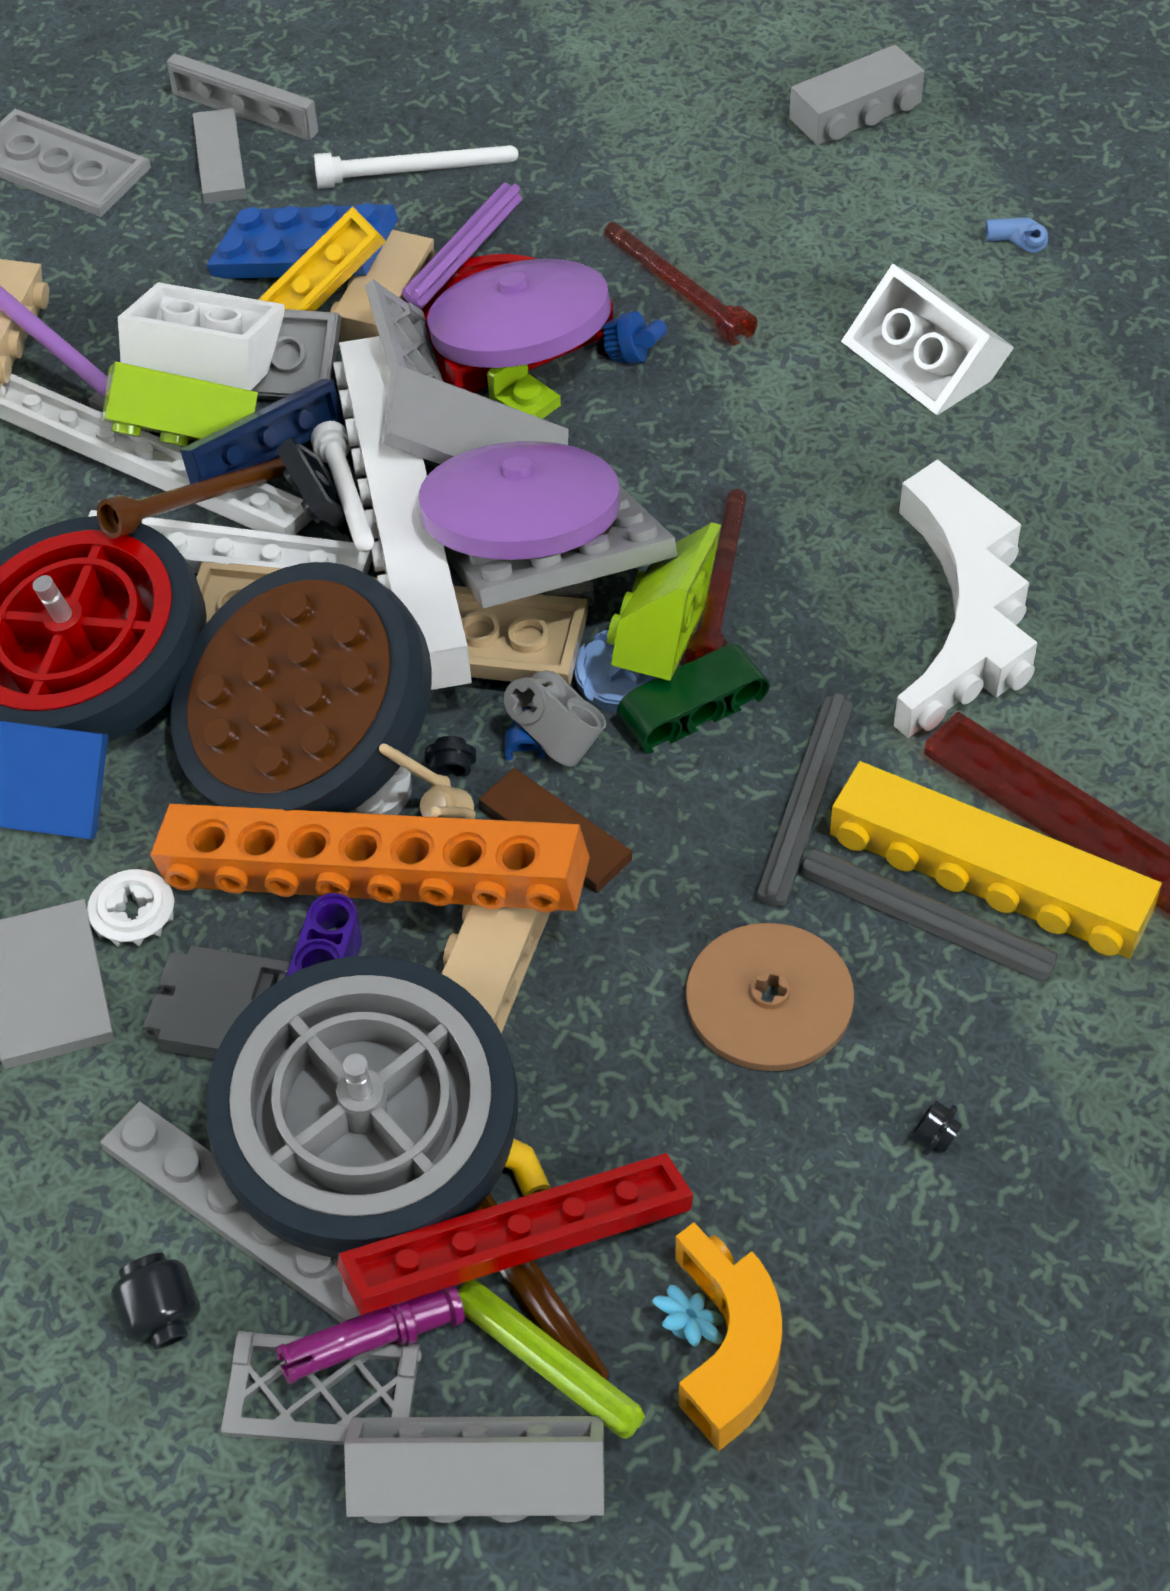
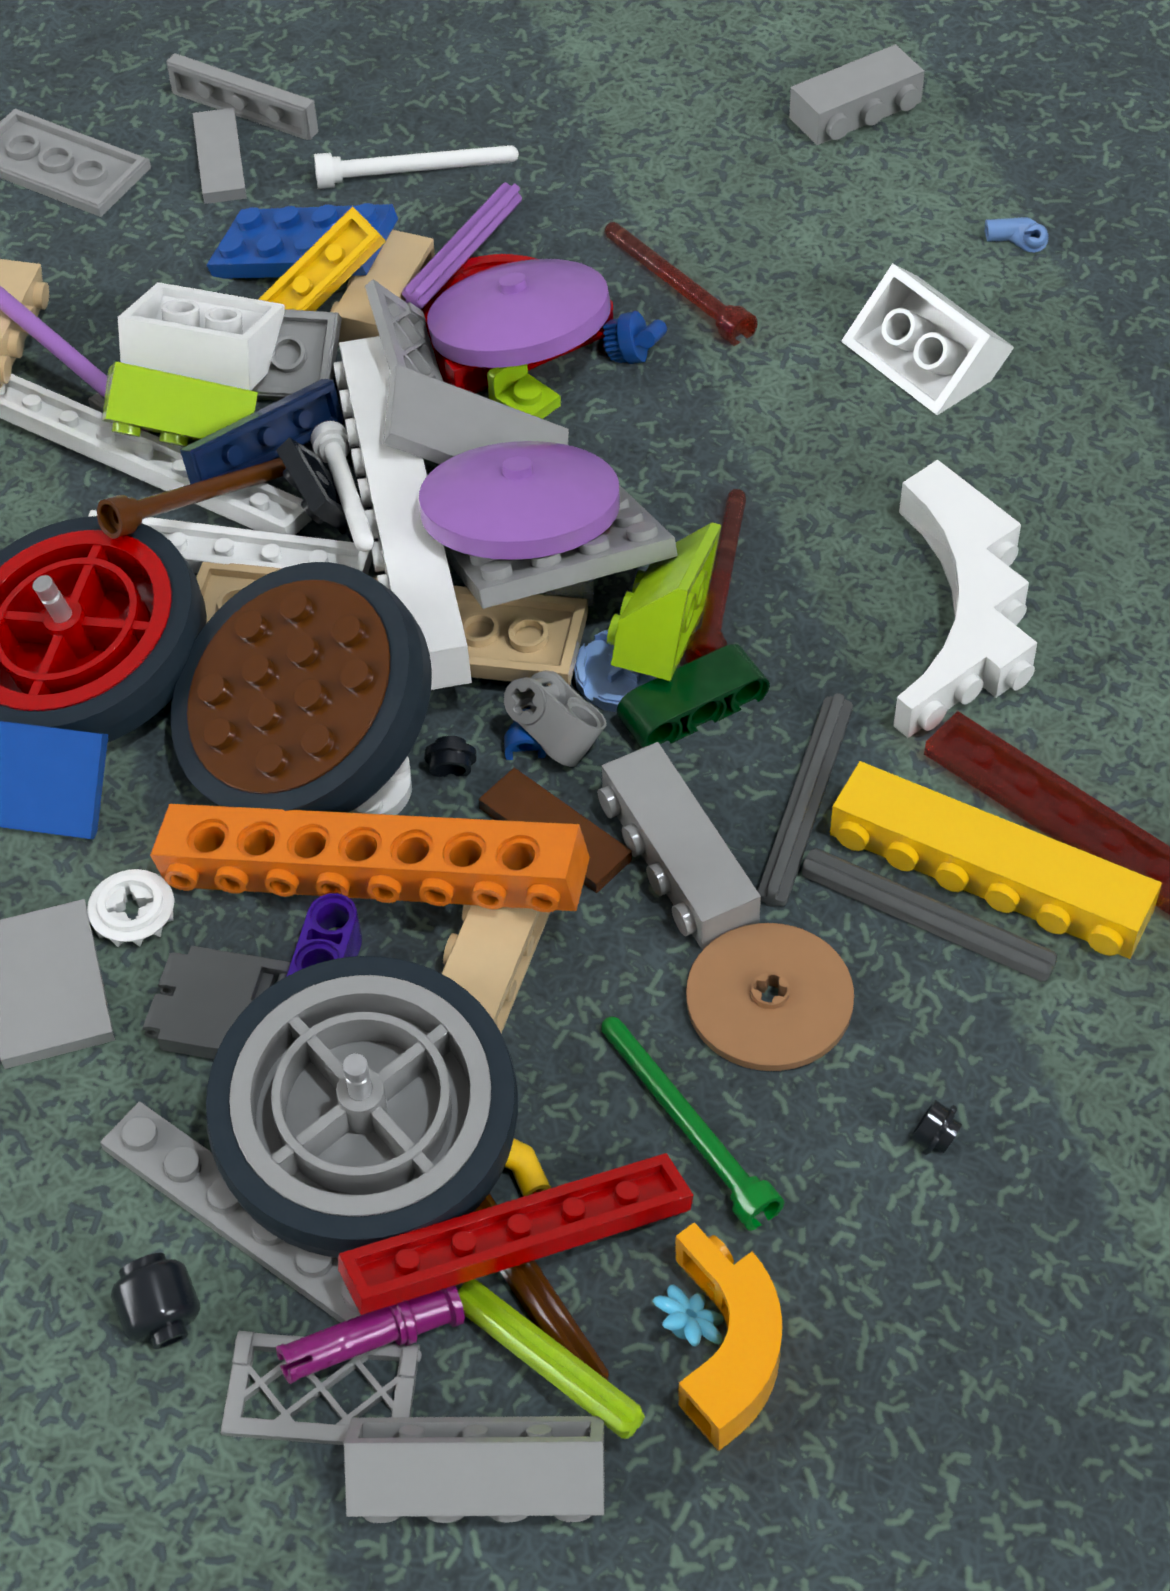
tan plant [379,743,476,819] -> none
none -> light grey brick [597,742,761,949]
none -> green piece [601,1016,784,1231]

